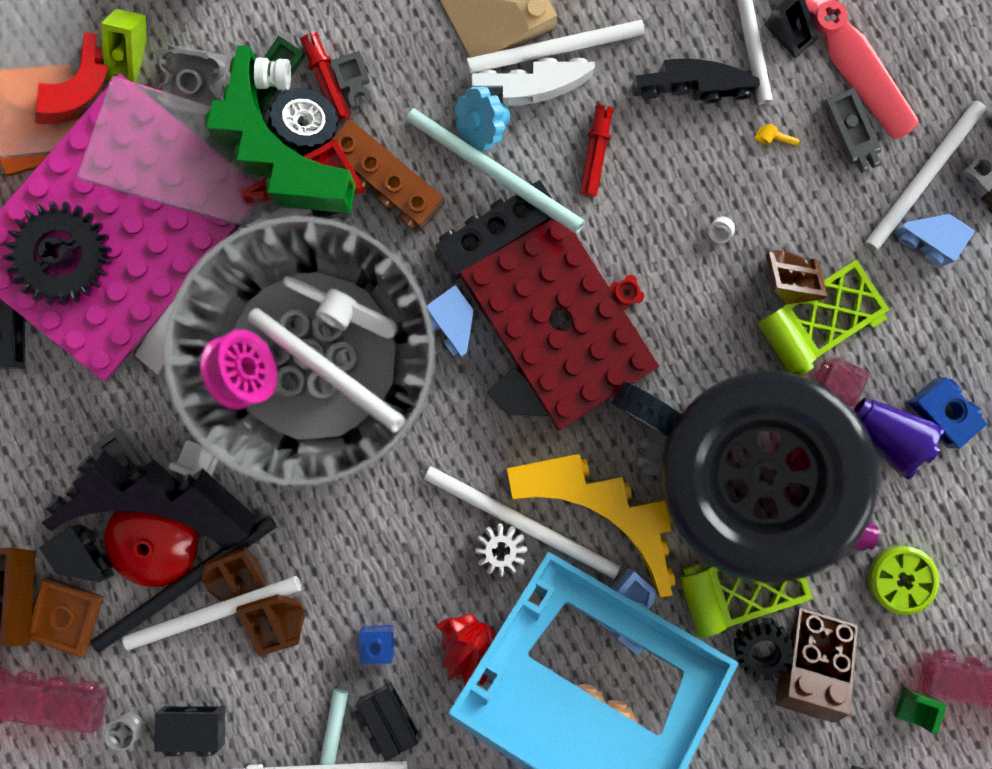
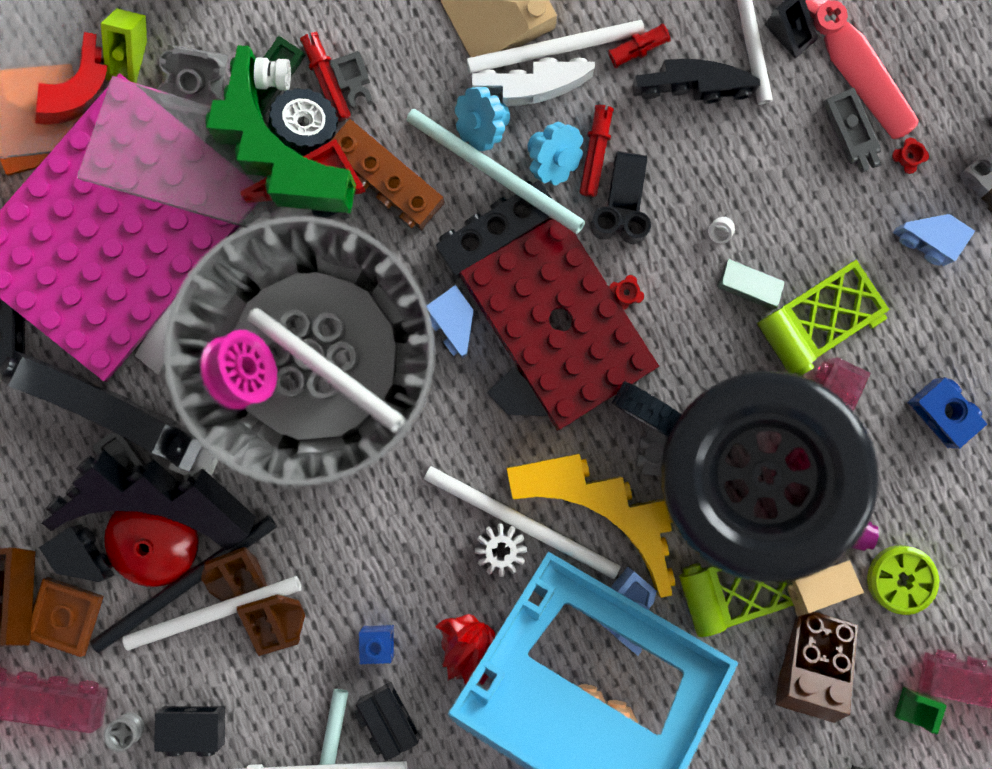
black gear [3,201,112,305] -> none
white piece [282,276,398,339] -> none
black tyre [734,618,794,681] -> none
yellow hand [755,124,800,146] -> none
reddish brown slope [765,250,827,304] -> none
dark purple cone [853,398,944,480] -> none
white piece [864,101,986,252] -> none
none -> black arch [0,350,202,472]
none -> medium azure plant [528,121,583,186]
none -> black piece [591,151,651,244]
none -> red pin [608,23,671,68]
none -> slope [717,259,785,310]
none -> tan hinge [788,560,864,616]
none -> red plate [892,138,929,174]

